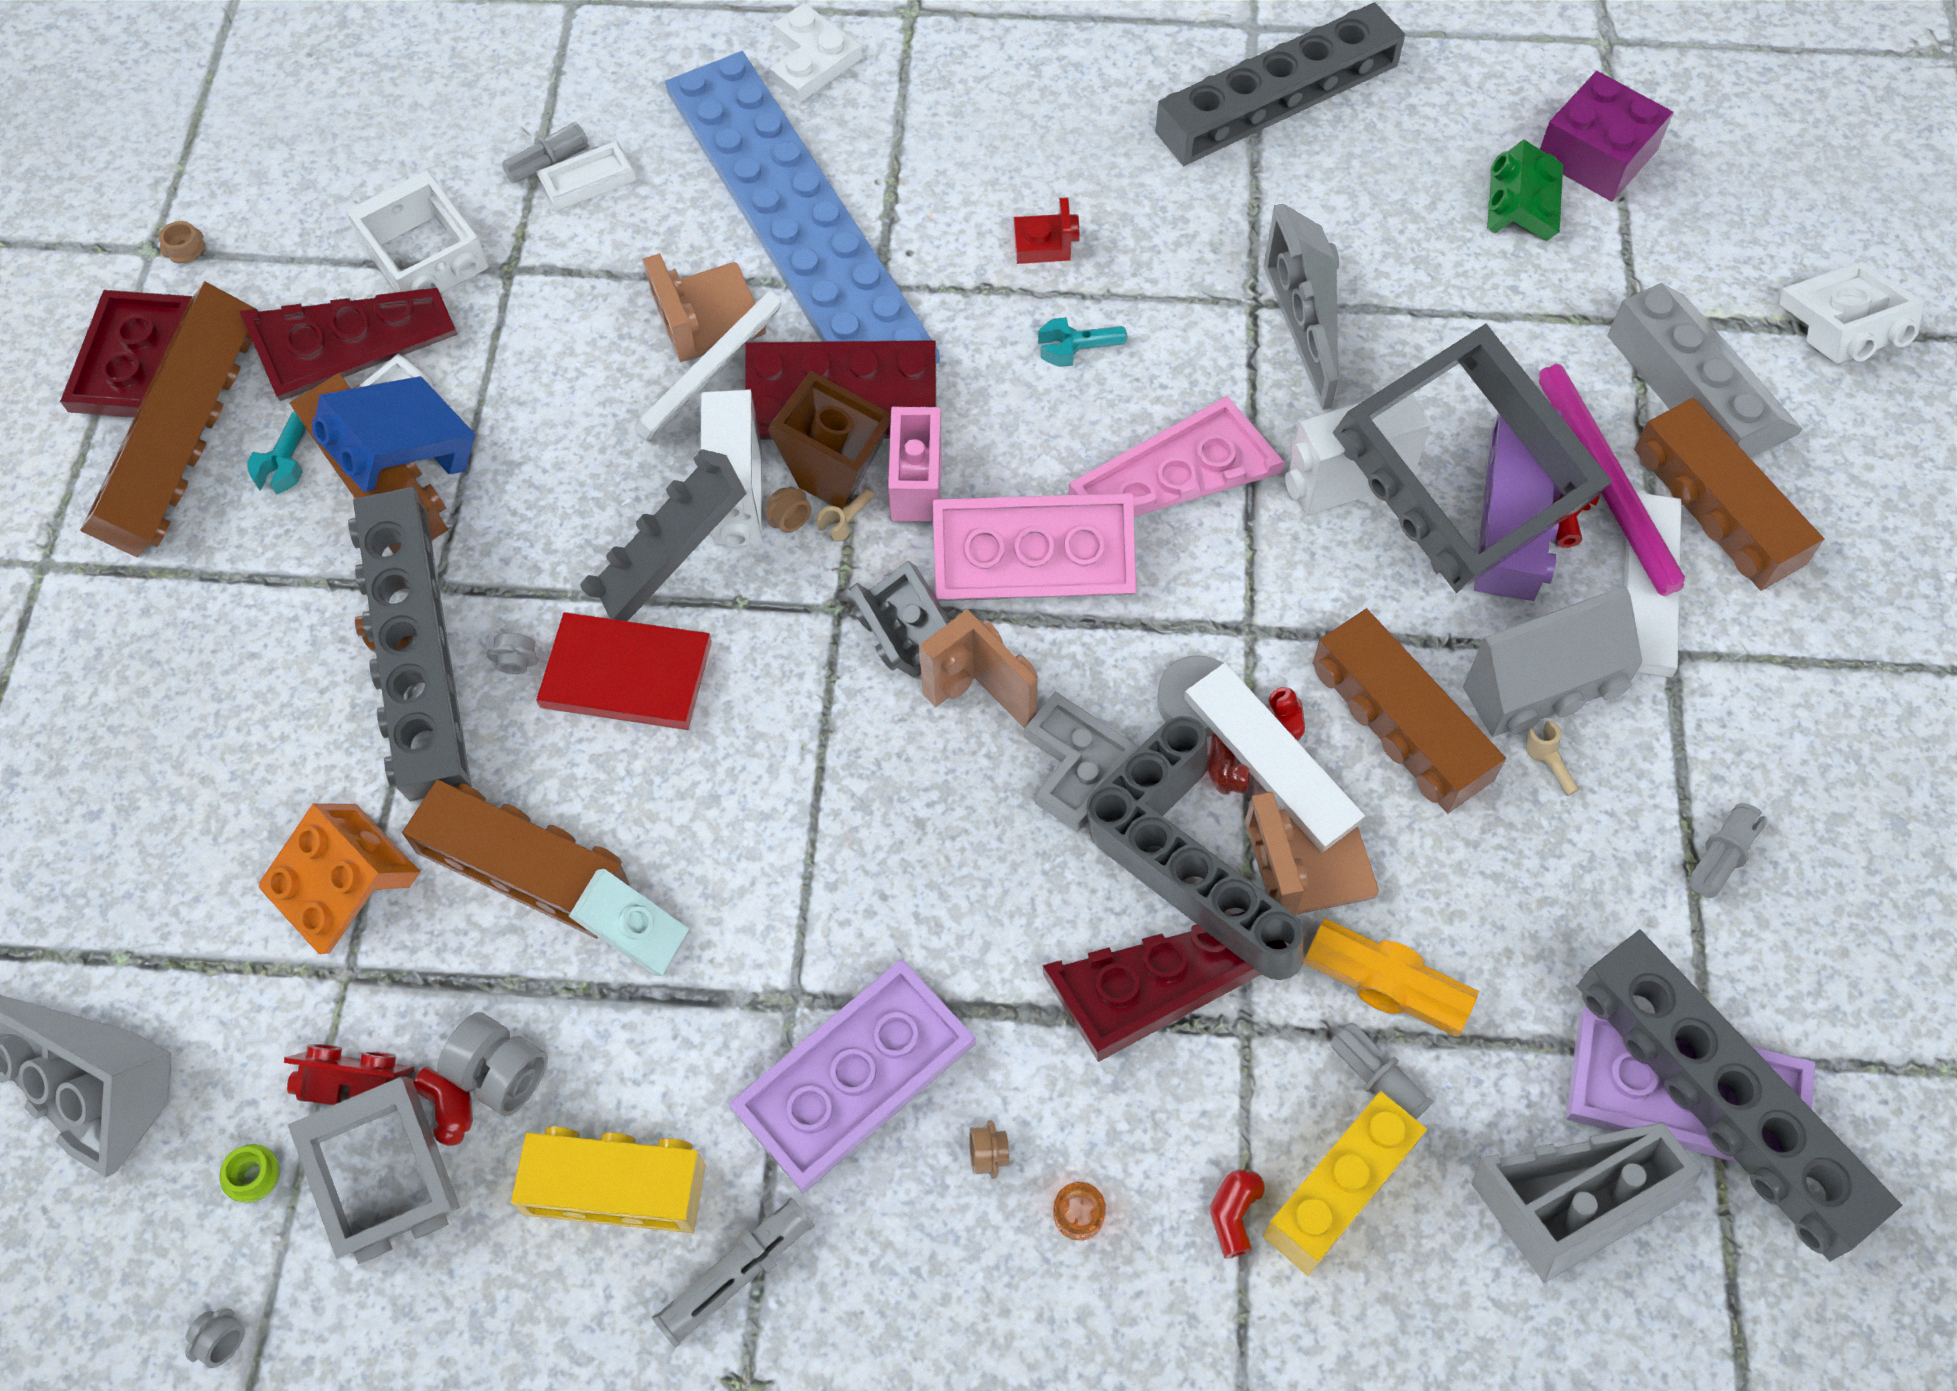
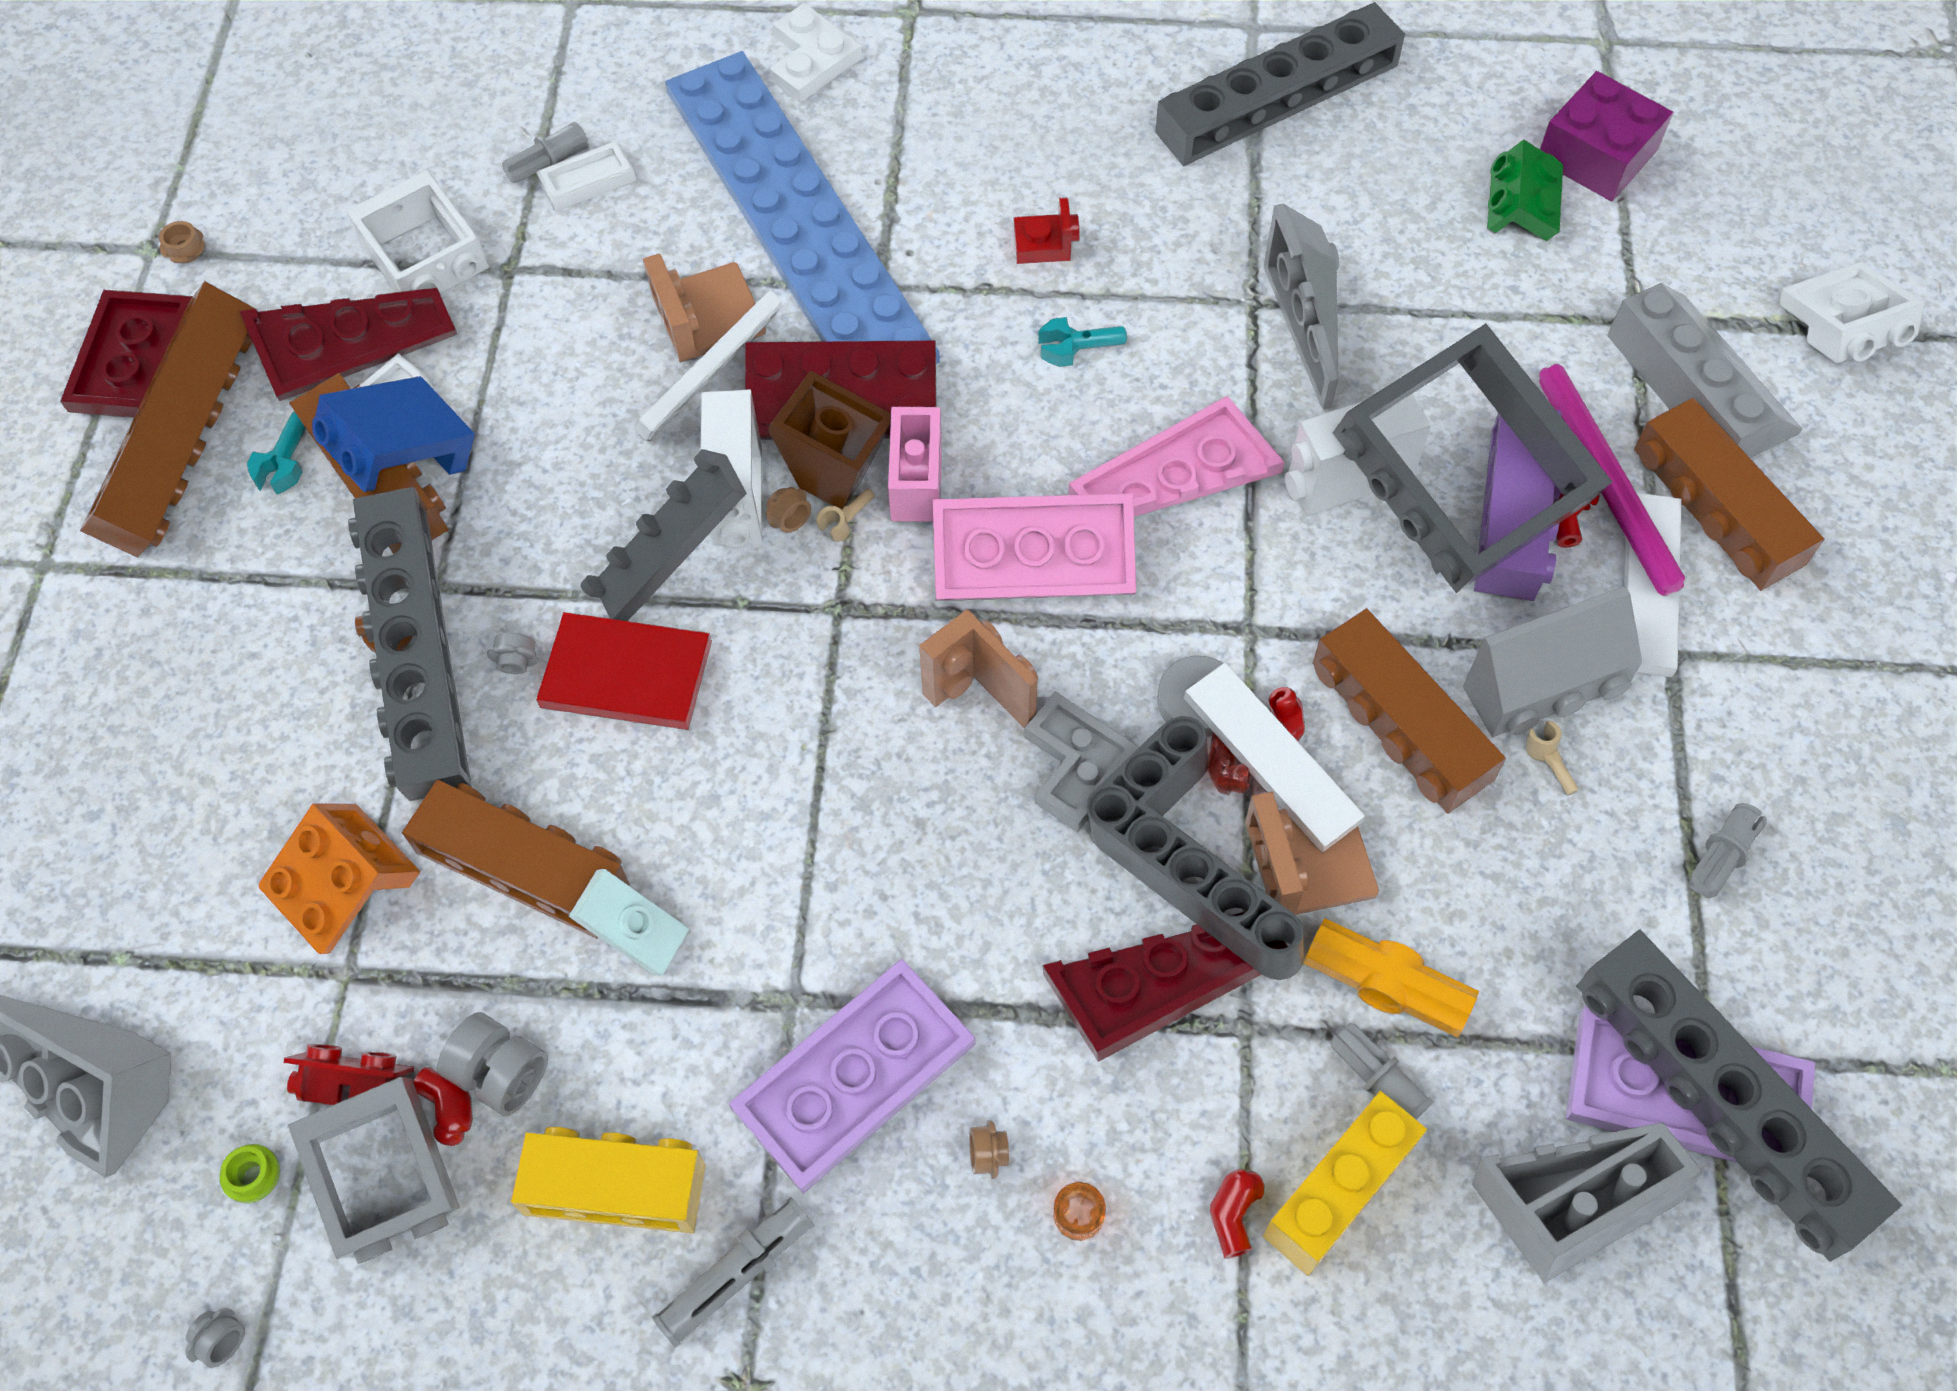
bracket [849,561,950,678] -> none

